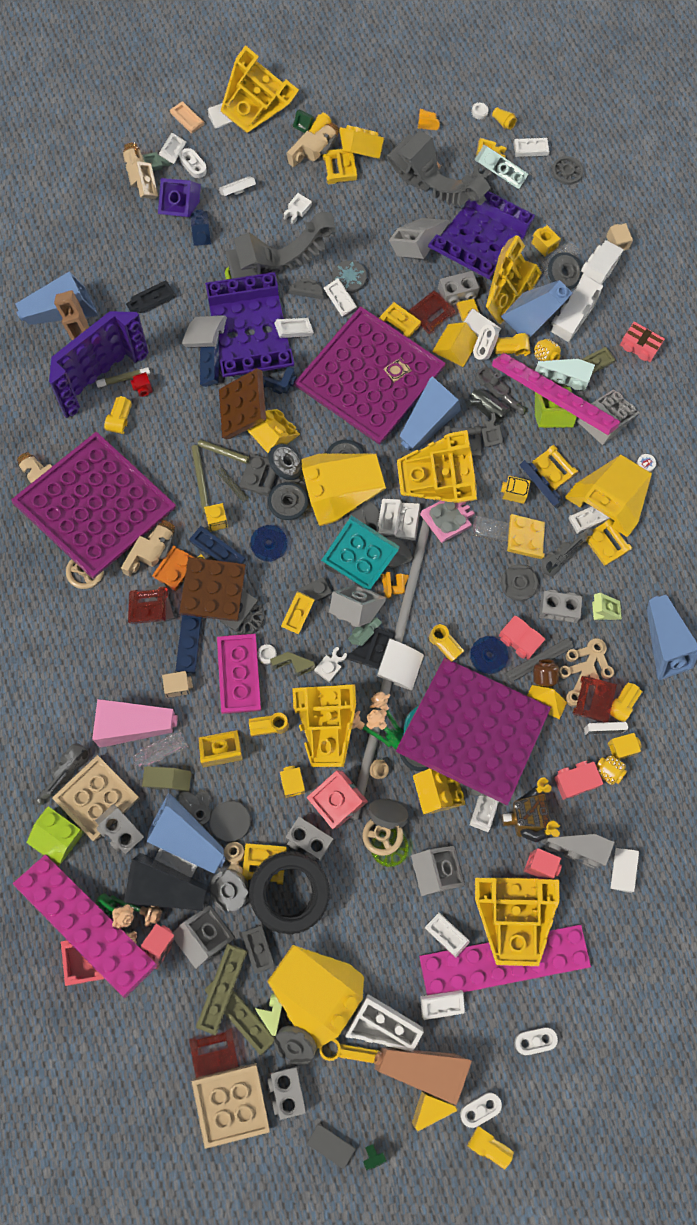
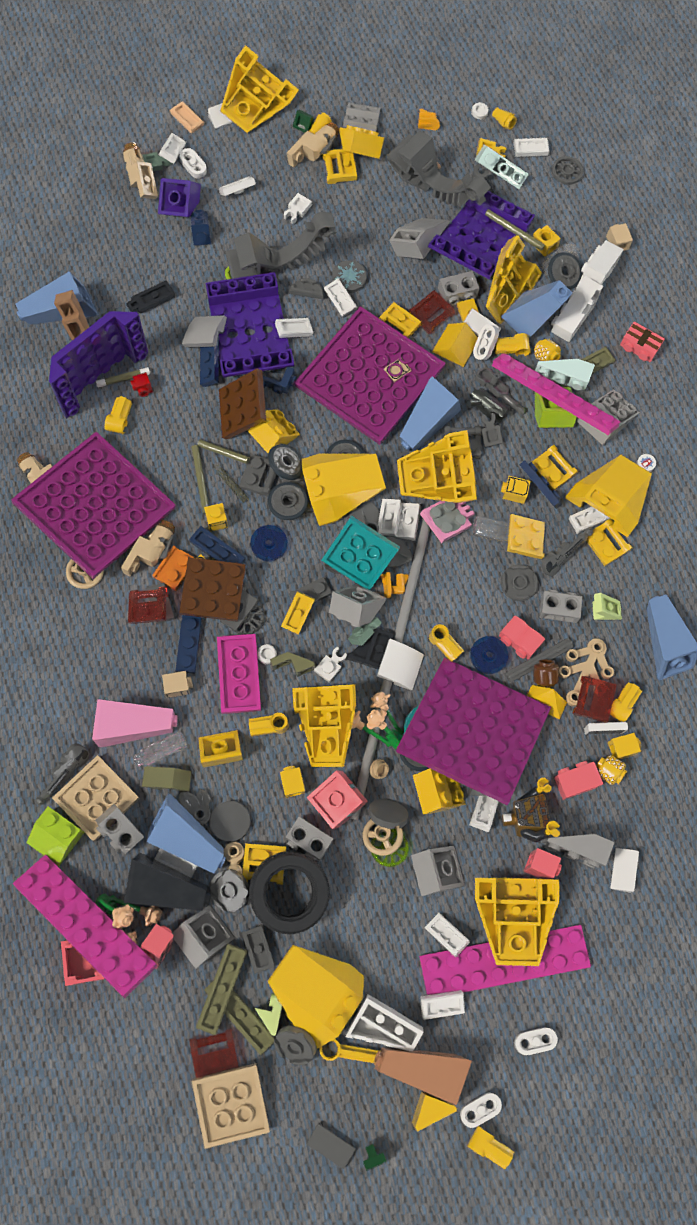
light grey brick [268,1066,306,1120] -> none
none -> light grey slope [343,103,381,132]
none -> olive bar [485,209,545,251]

